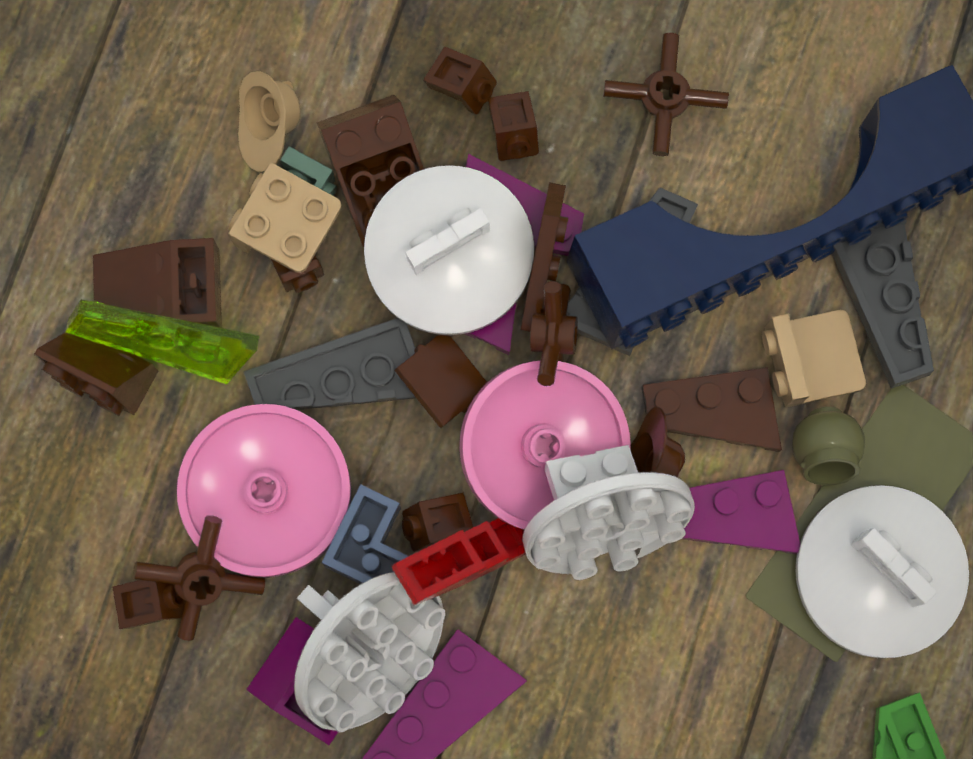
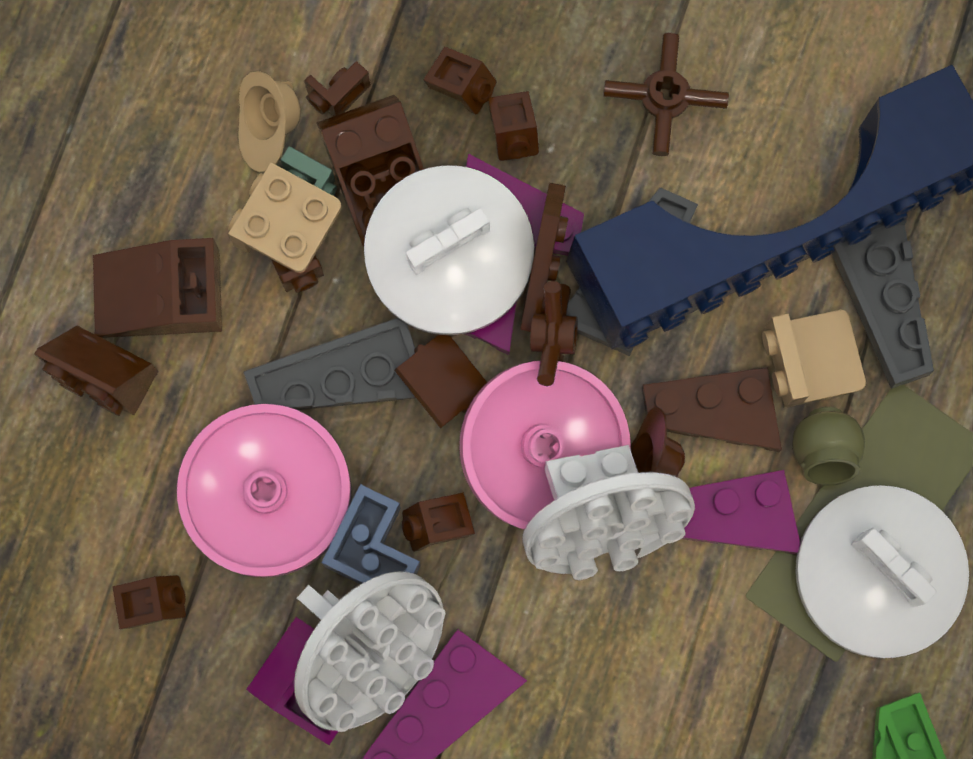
clear neon green wing [65,299,259,384] -> none
reddish brown bar [133,516,265,641] -> none
red slope [391,518,526,606] -> none
none -> reddish brown bracket [304,61,371,116]

